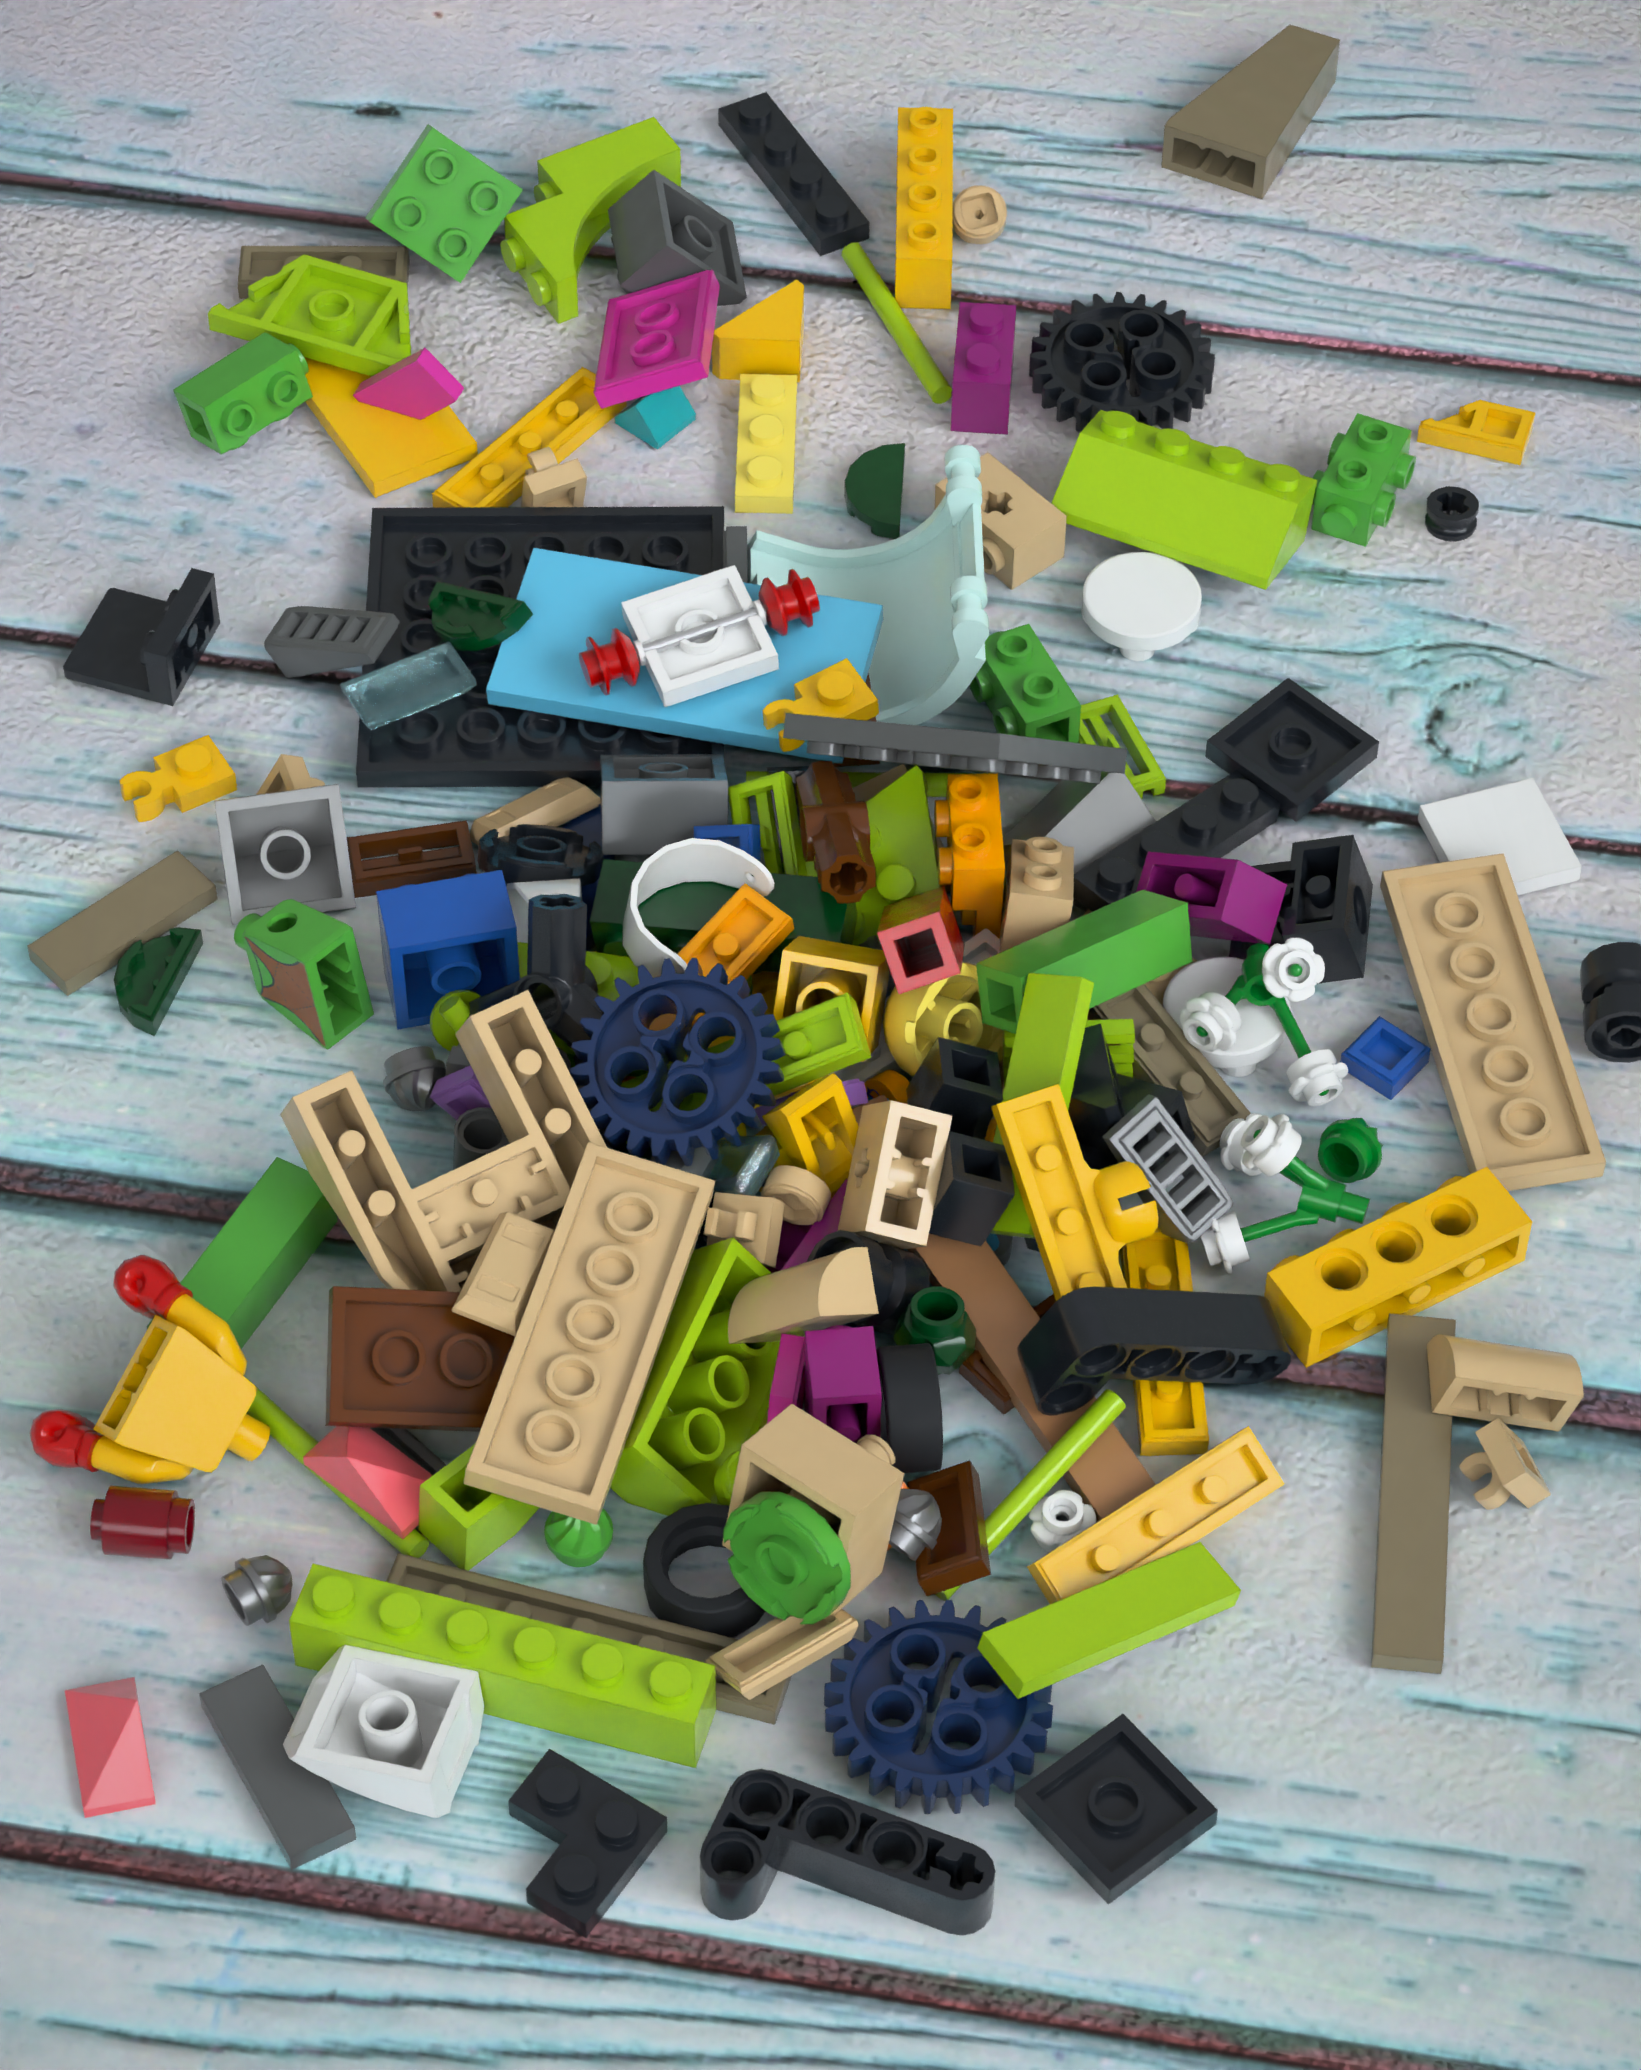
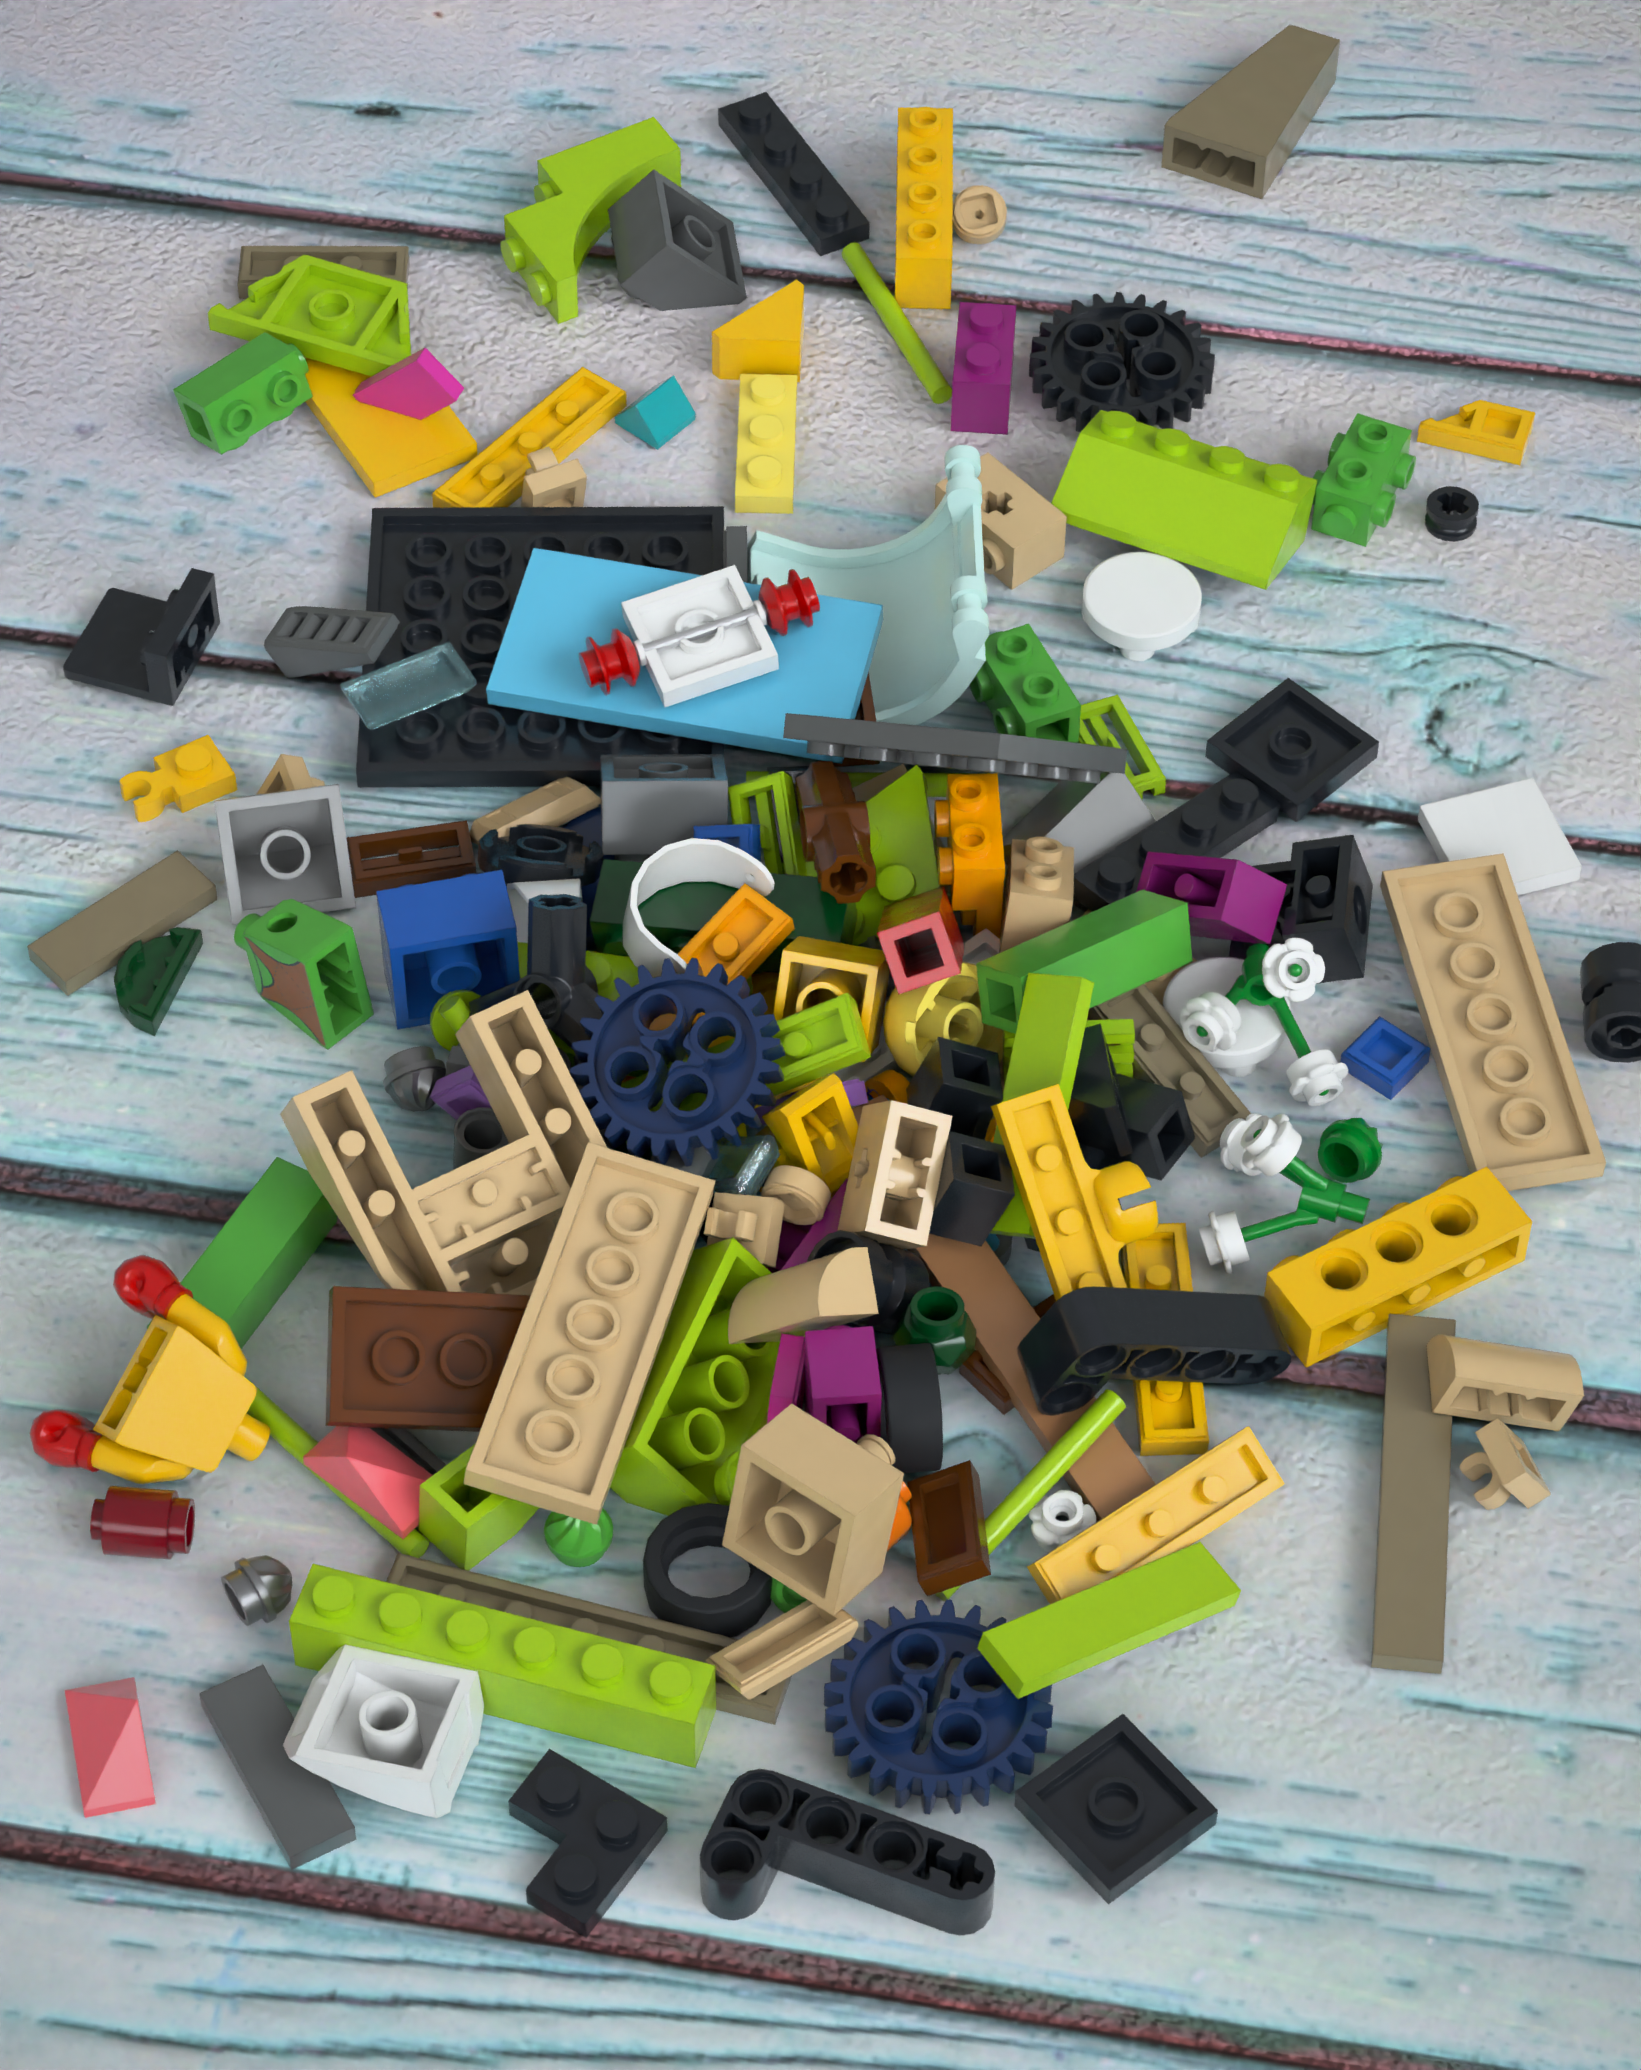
bright green plate [365,124,523,283] -> none
dark green tile [428,581,533,651] -> none
tan tile [452,1212,555,1336] -> none
dark pink tile [593,270,720,409] -> none
bright green tile [723,1492,851,1625] -> none
yellow plate [762,658,879,752] -> none
dark green tile [844,443,905,539] -> none
flat silver plate [889,1489,942,1561] -> none
slope [1102,1094,1233,1243] -> none

